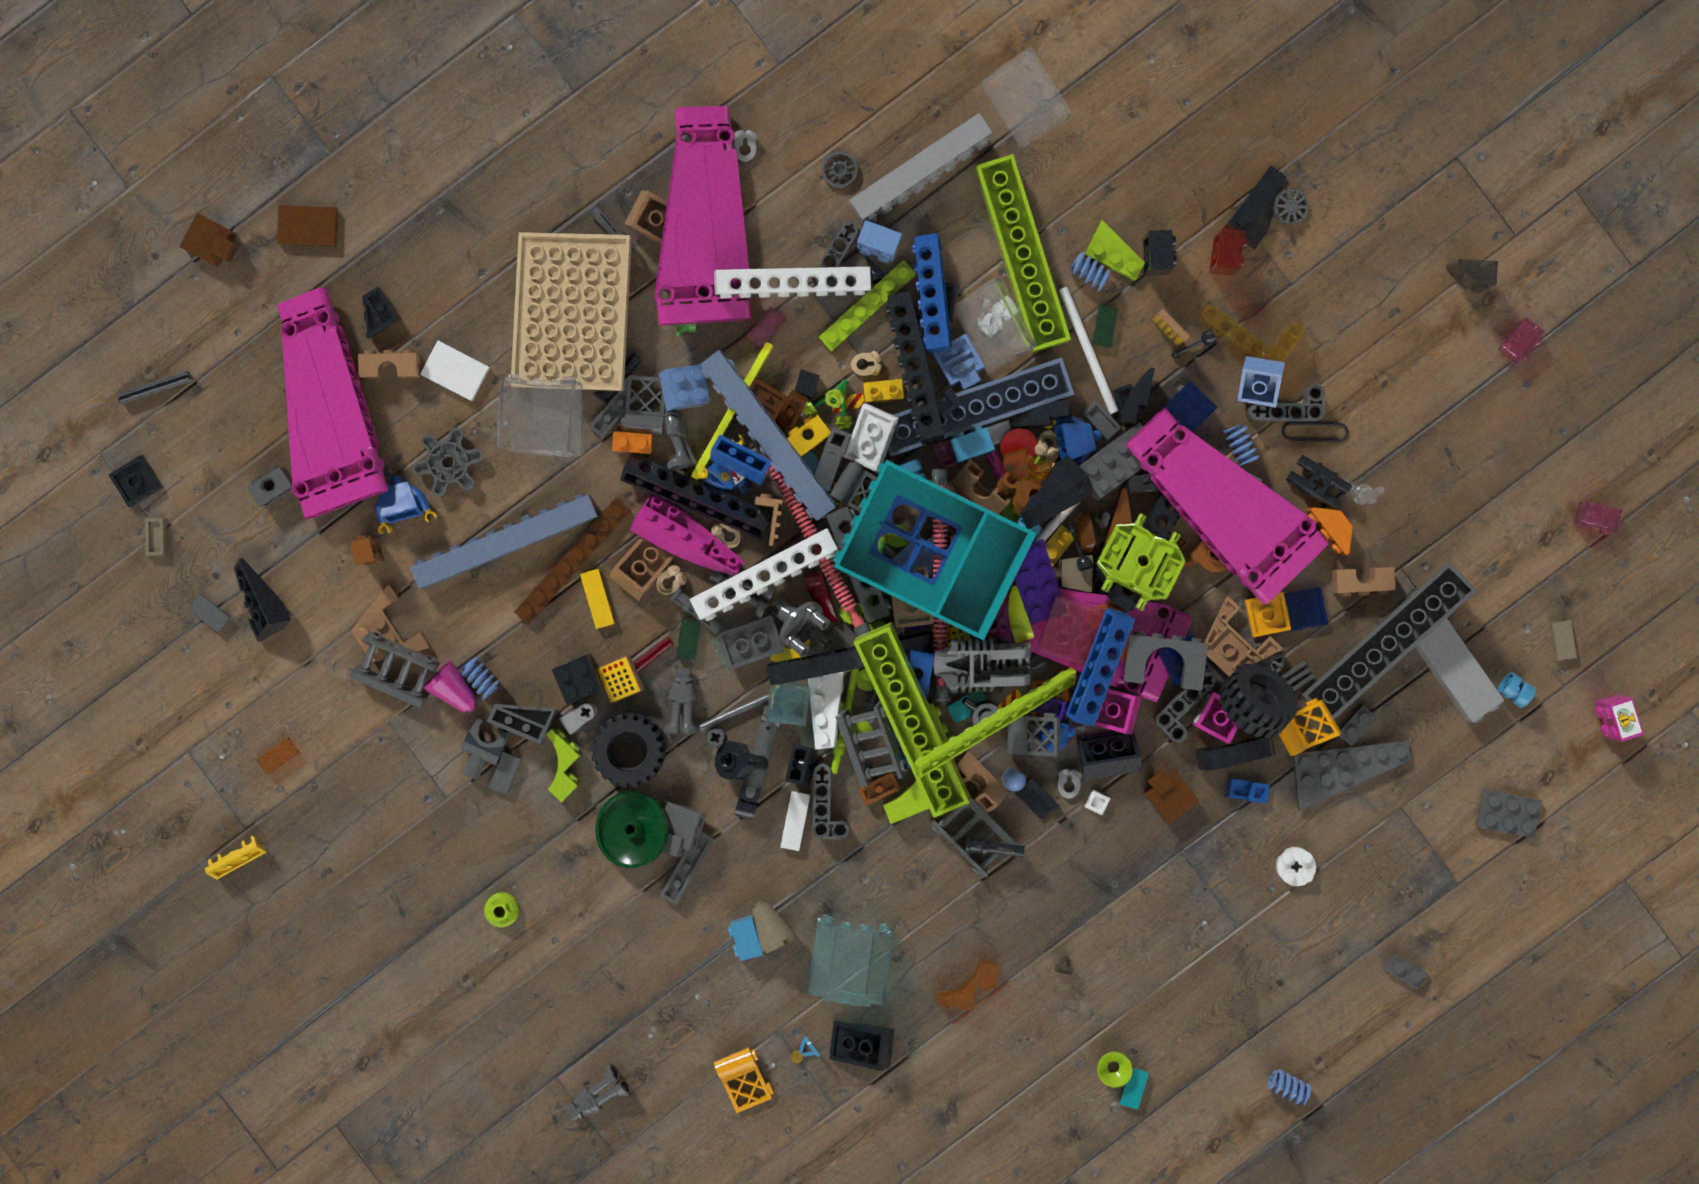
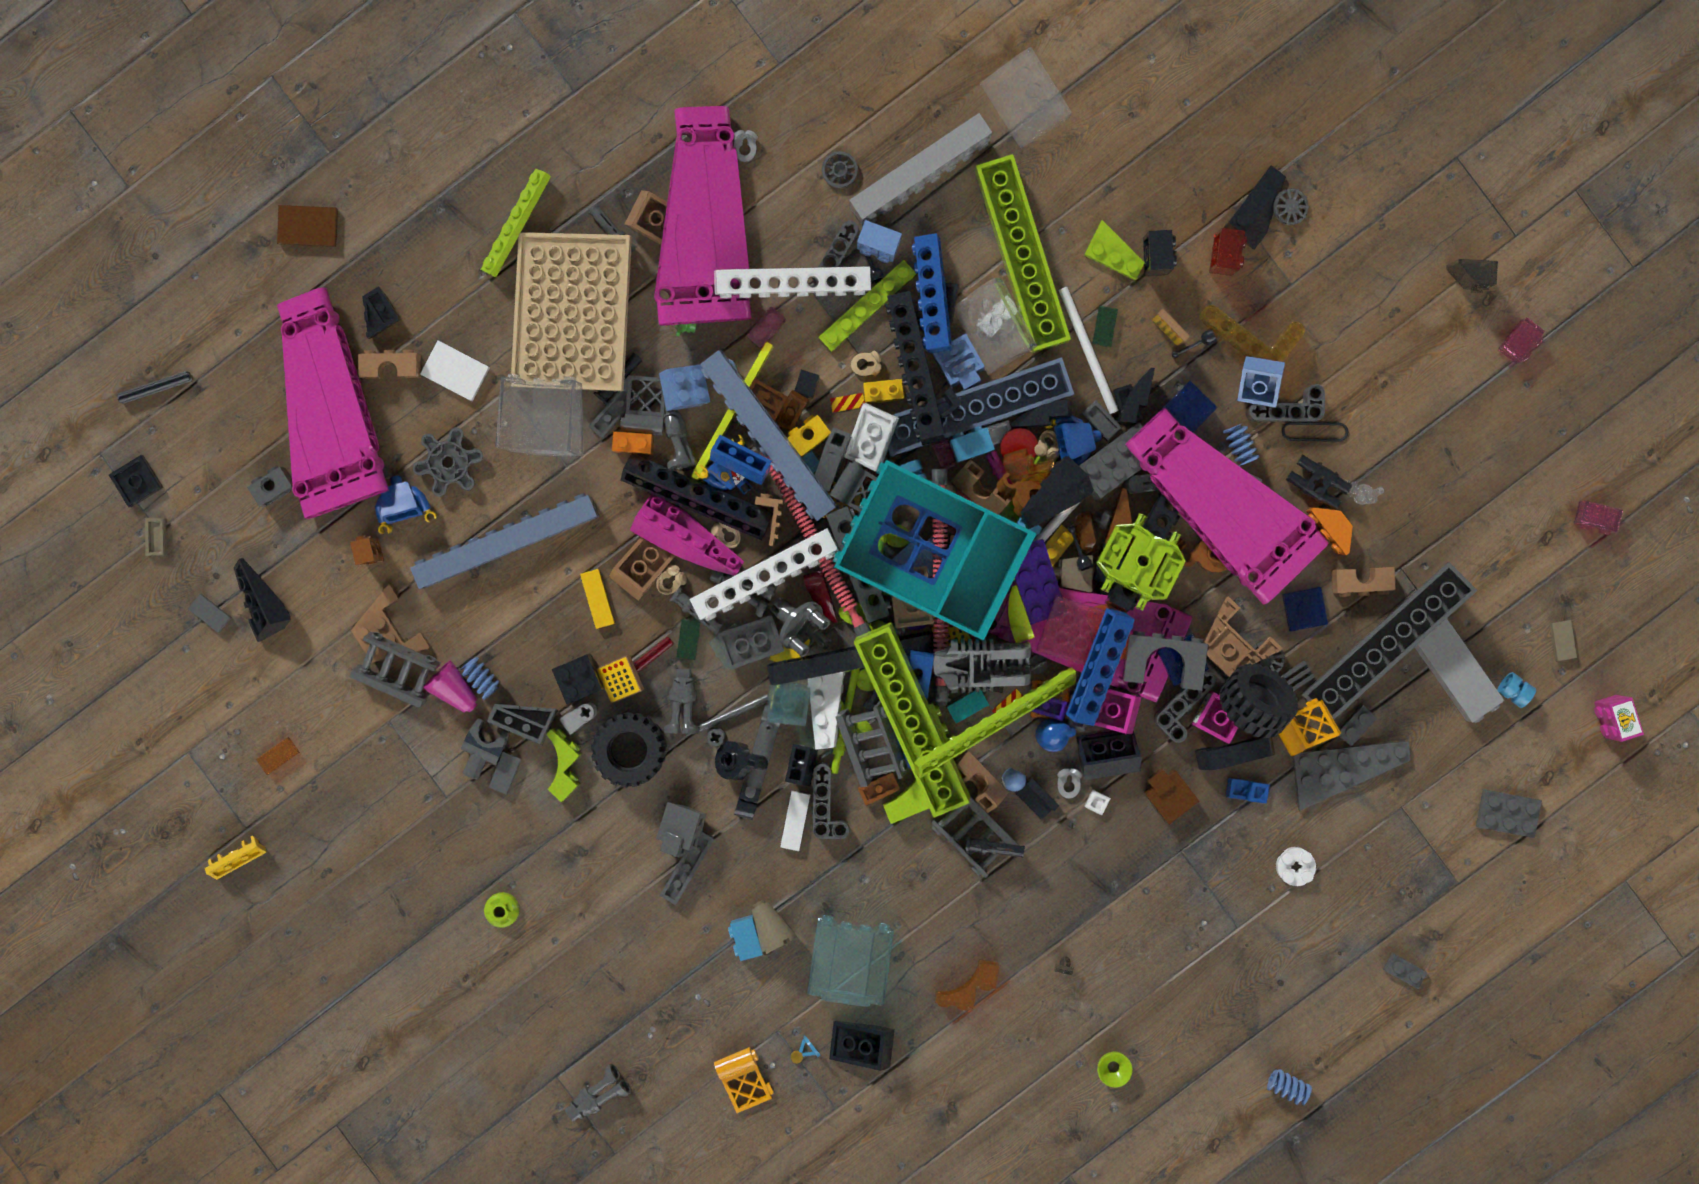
reddish brown piece [179,213,239,267] -> none
reddish brown plate [514,498,631,625] -> none
dark green dish [595,791,669,868] -> none
lime plant [803,380,854,430] -> none
black piece [962,697,999,725] -> none
dark grey piece [1007,713,1060,757] -> none
medium blue piece [1068,251,1110,293] -> none
teal tile [1119,1067,1149,1110] -> none
light orange plate [1244,592,1291,637] -> none
none -> lime plate [480,168,551,277]

